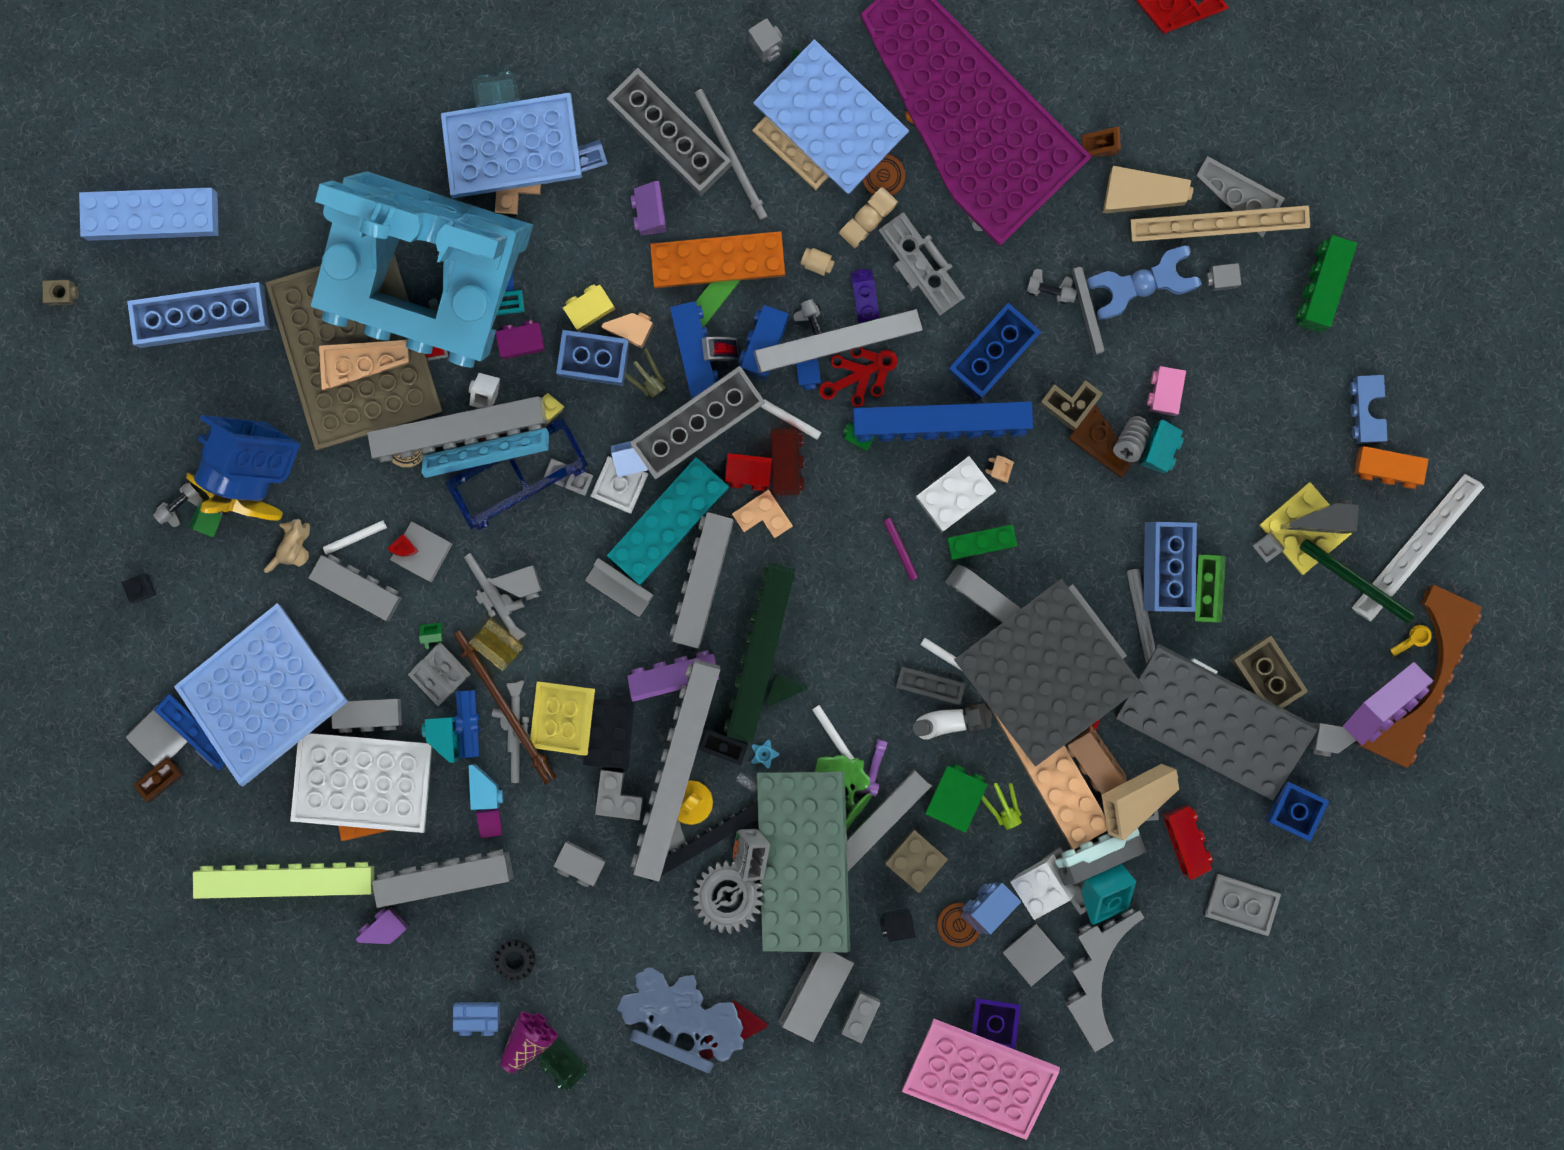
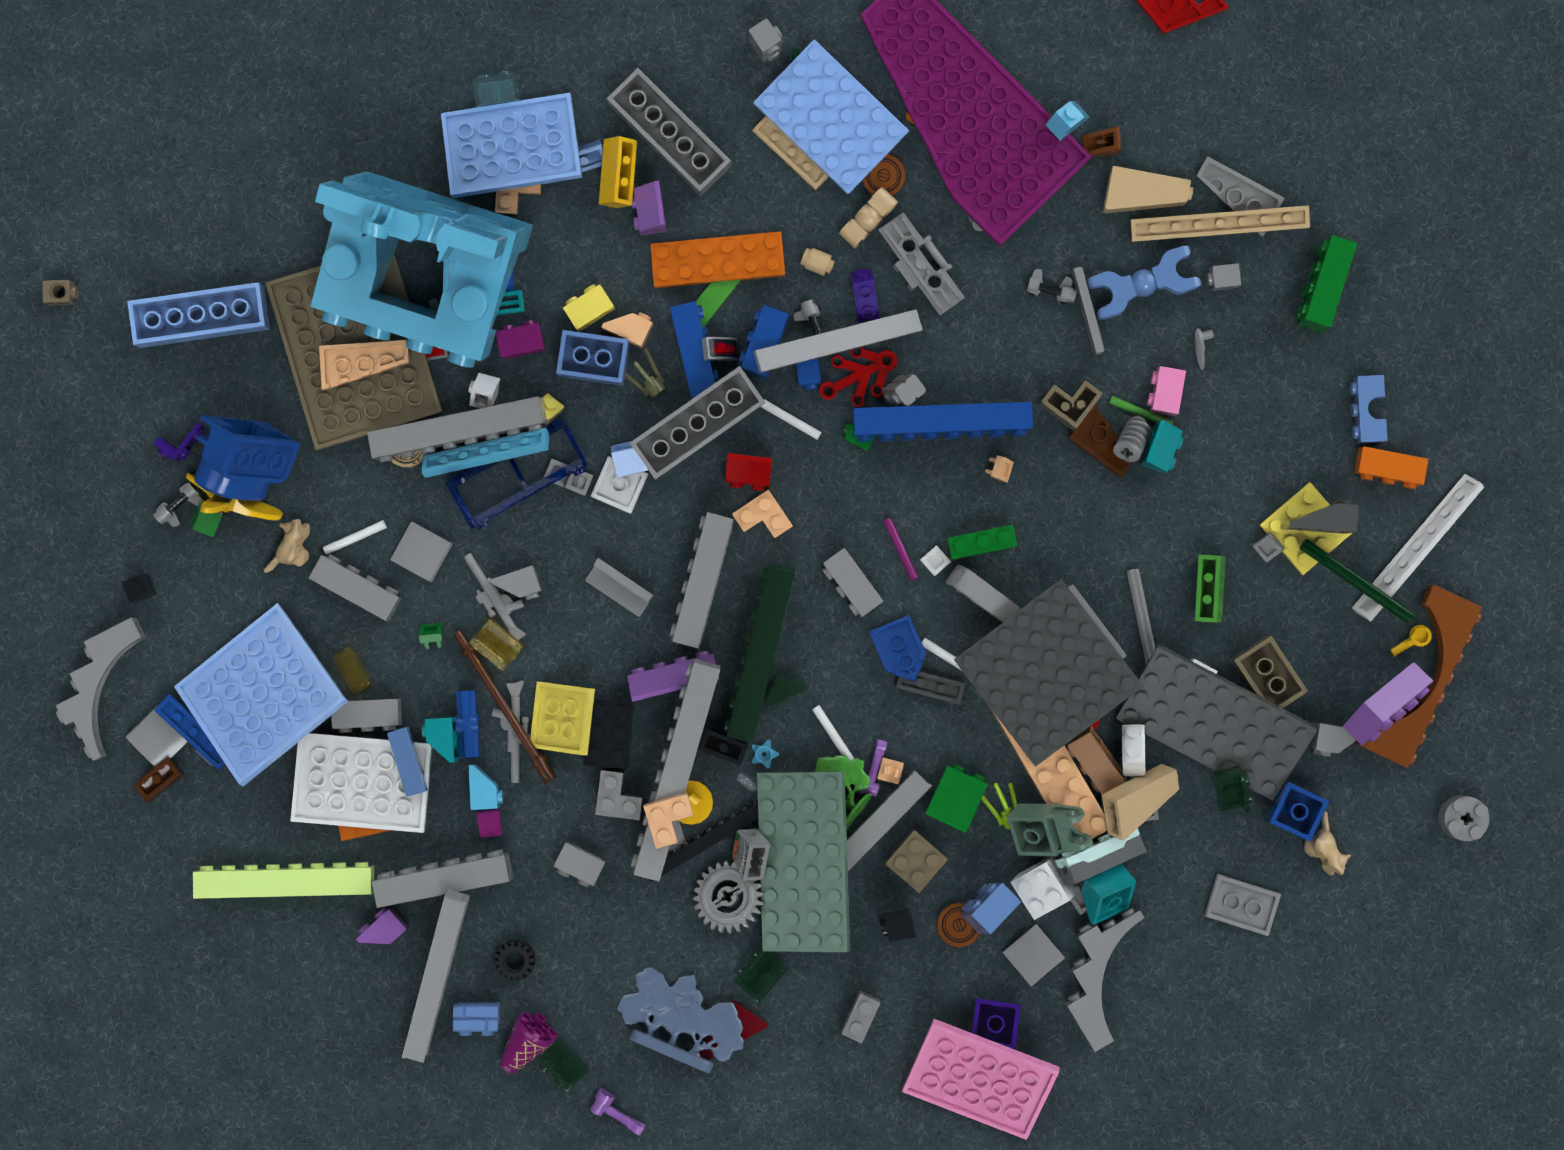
light blue brick [79,188,219,241] -> none
red tile [387,534,419,557] -> none
light grey slope [408,642,471,706] -> none
teal brick [607,457,730,586] -> none
light grey bar [695,89,768,220] -> none
clear red brick [772,428,804,496] -> none
light grey brick [778,952,854,1042] -> none
piece [913,703,993,739] -> none
white brick [915,456,996,533] -> none
blue brick [948,303,1041,400] -> none
medium blue brick [1144,522,1197,612] -> none
red slope [1162,805,1213,880] -> none
none -> light grey arch [56,618,146,761]
none -> dark purple bracket [153,423,206,462]
none -> clear yellow panel [332,646,374,695]
none -> medium blue slope [387,727,428,797]
none -> light grey tile [402,889,470,1063]
none -> medium lavender brick [590,1088,645,1136]
none -> yellow brick [599,136,637,208]
none -> light nougat plate [644,792,693,849]
none -> clear green bracket [734,949,788,1003]
none -> light grey brick [822,548,883,617]
none -> blue tile [869,615,926,682]
none -> light nougat tile [877,757,904,784]
none -> light grey brick [882,374,926,407]
none -> white tile [920,545,951,576]
none -> sand green brick [1007,803,1093,856]
none -> medium azure slope [1046,101,1089,141]
none -> bright green bar [1109,396,1173,425]
none -> white brick [1122,724,1145,777]
none -> light grey bar [1194,328,1214,370]
none -> clear green bracket [1213,765,1252,813]
none -> tan animal [1304,811,1351,876]
none -> light grey brick [1438,795,1489,841]

